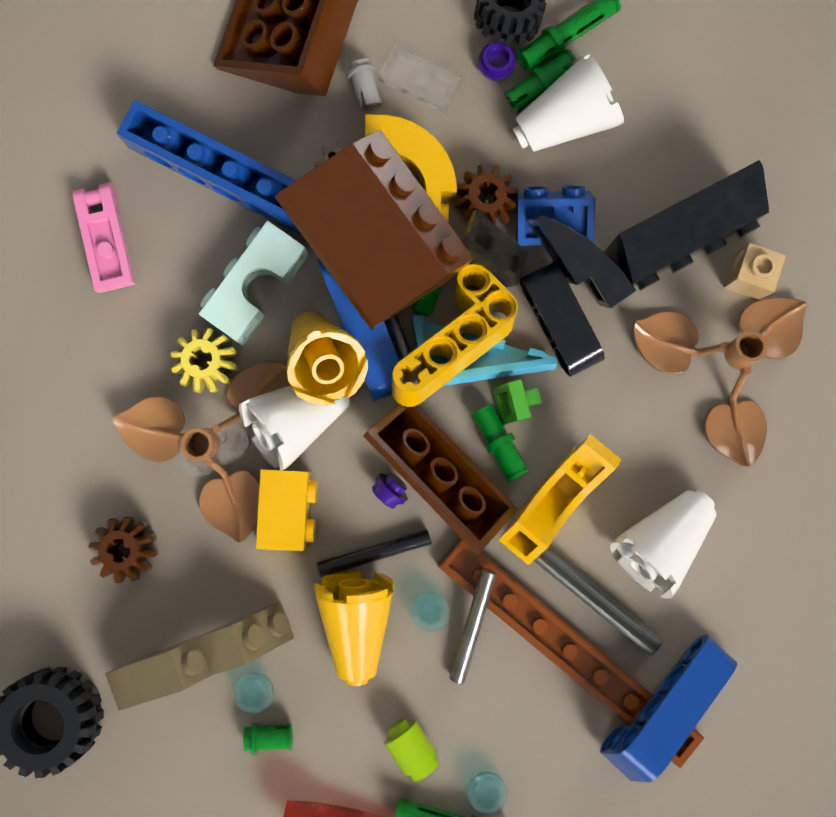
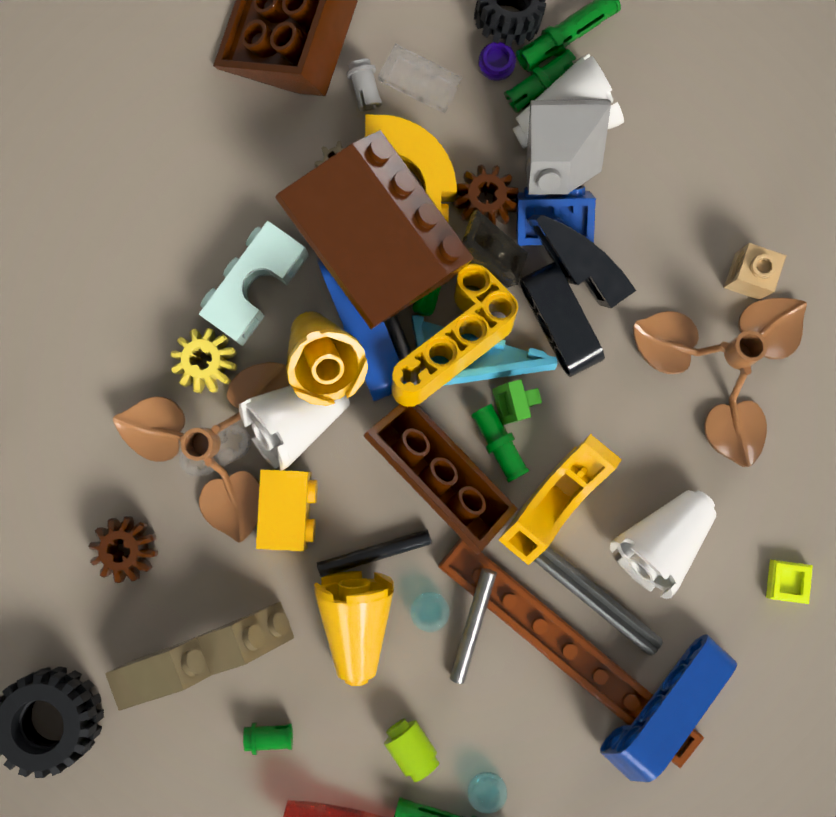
bright pink plate [72,182,136,293] -> none
blue brick [116,100,303,236] -> none
clear light blue plate [234,673,274,713] -> none
dark purple plate [372,473,408,509] -> none
black slope [604,160,769,291] -> none
none -> light grey slope [525,100,611,195]
none -> neon yellow tile [766,559,813,604]

